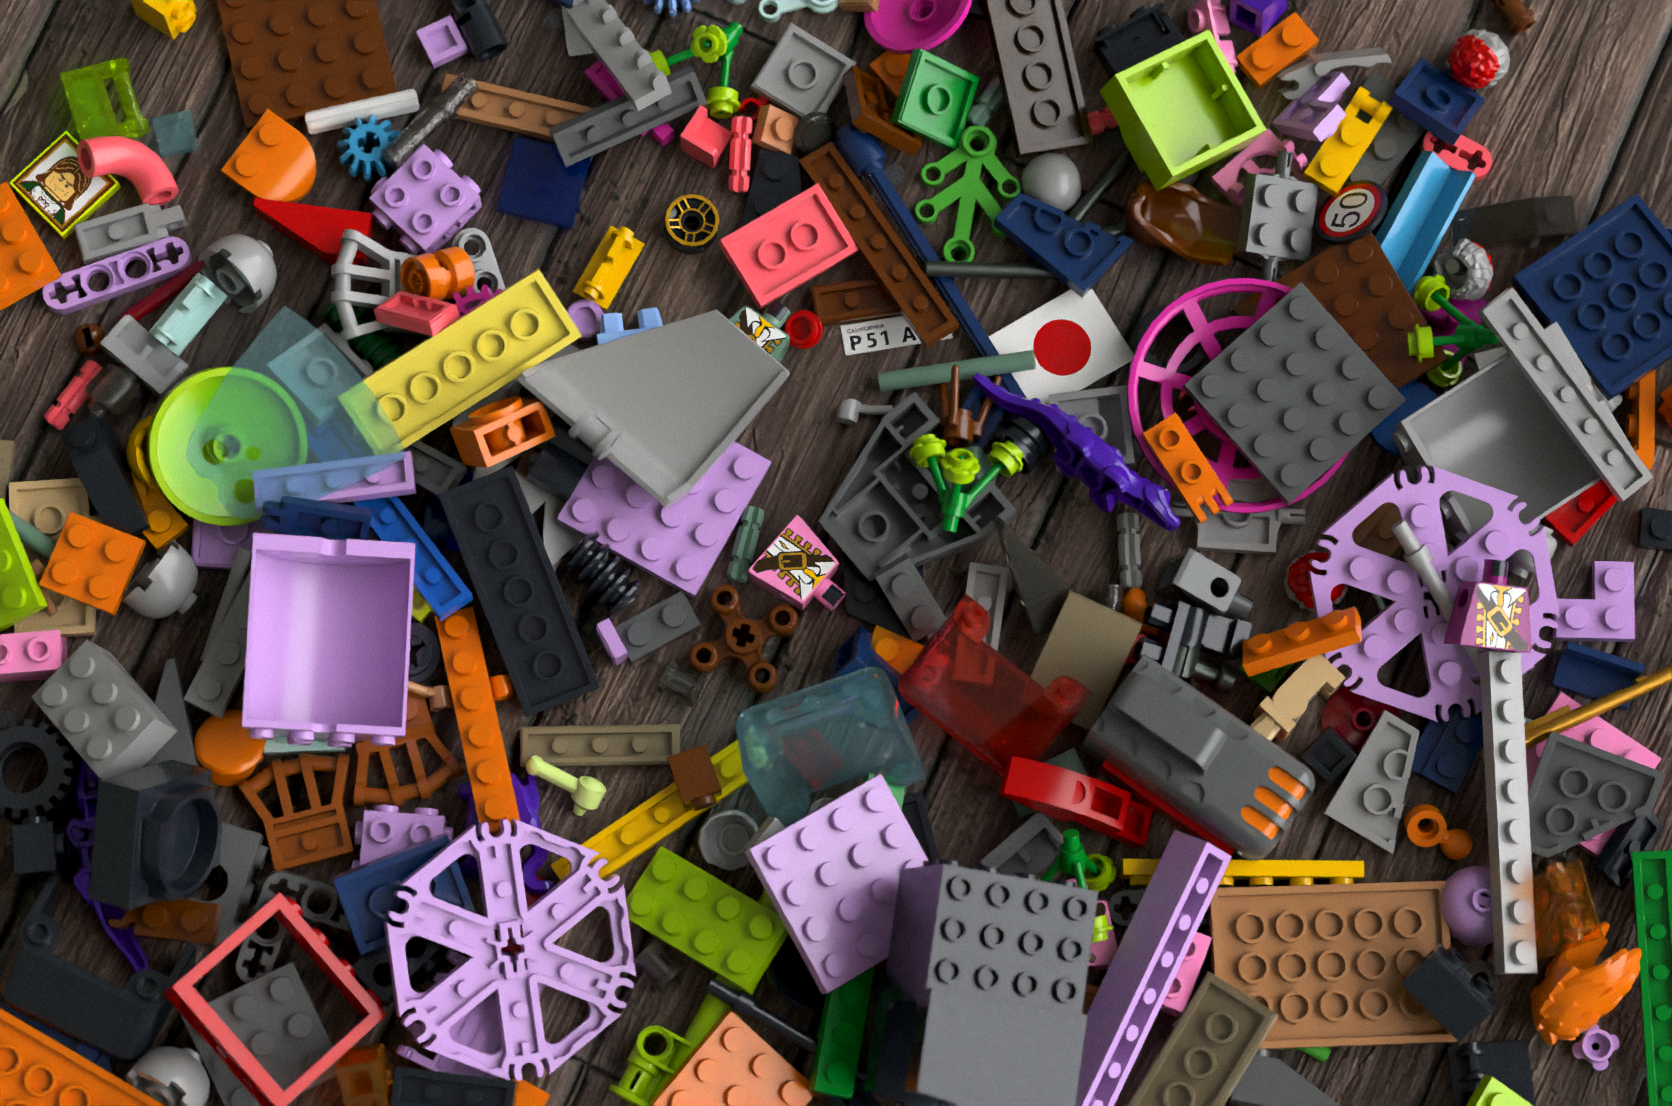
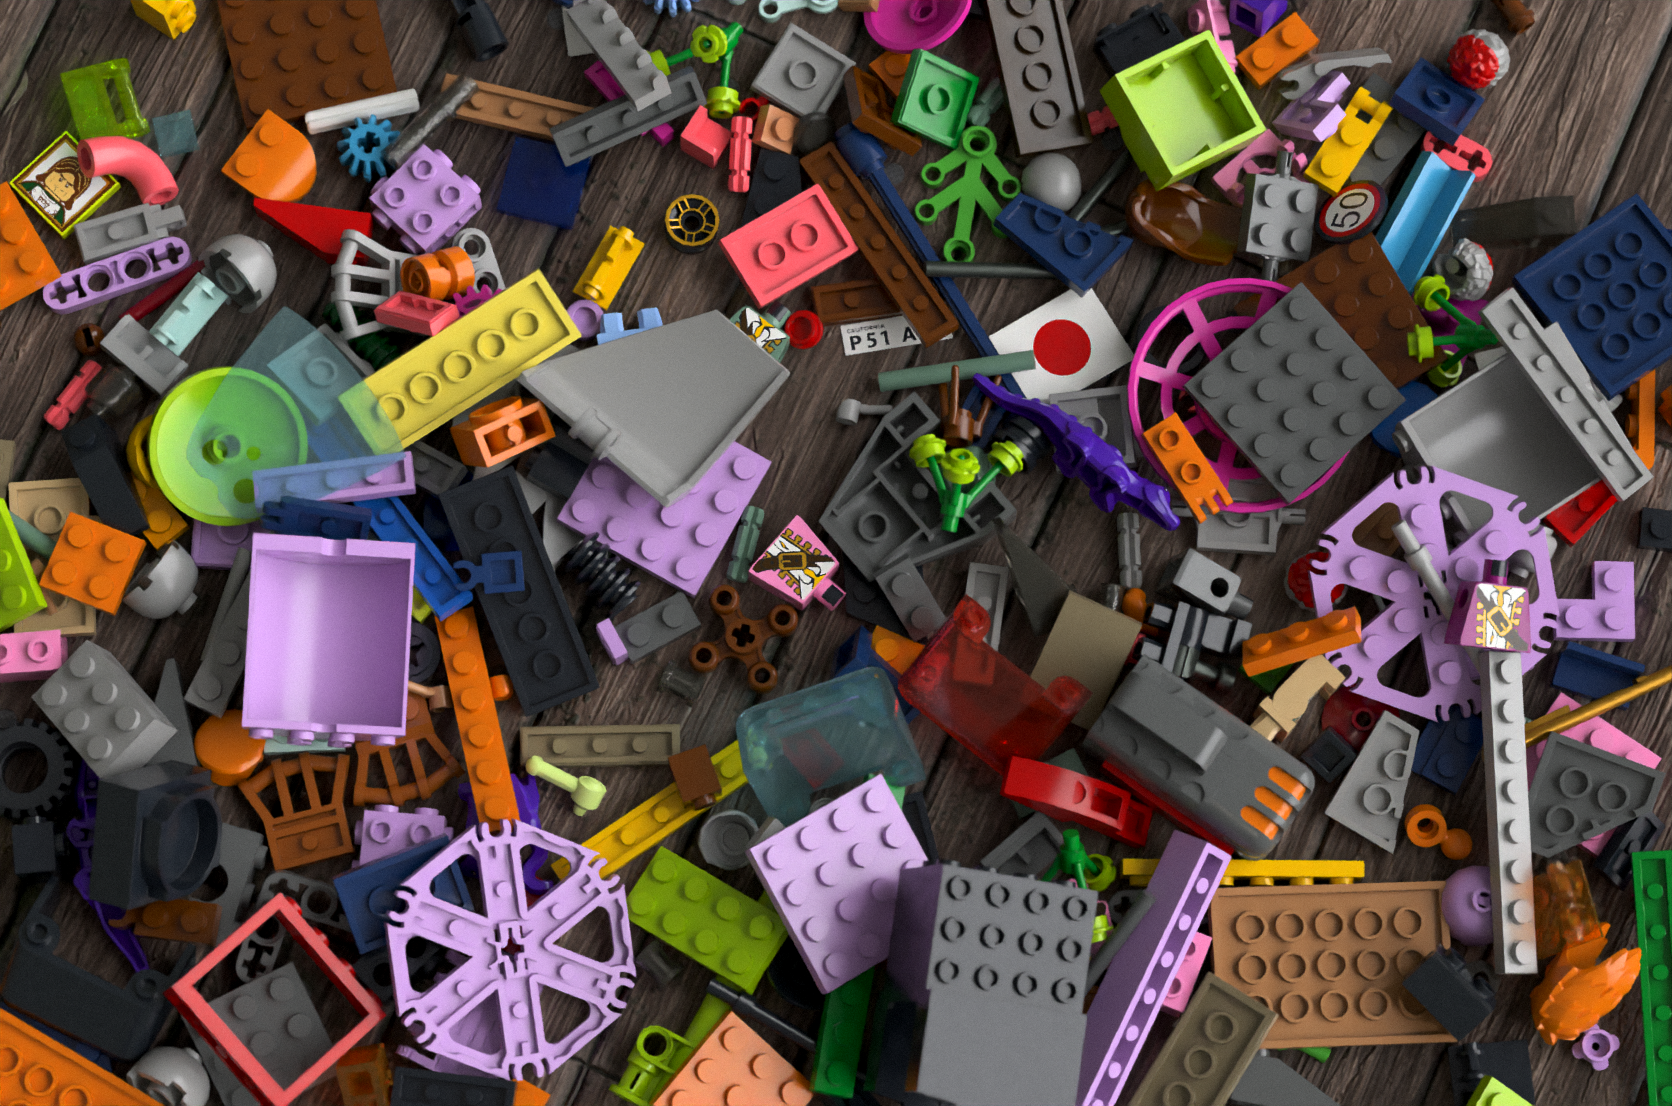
lavender plate [416,15,468,69] -> none
none -> dark blue plate [453,551,525,594]
none -> dark grey bar [1084,890,1156,997]

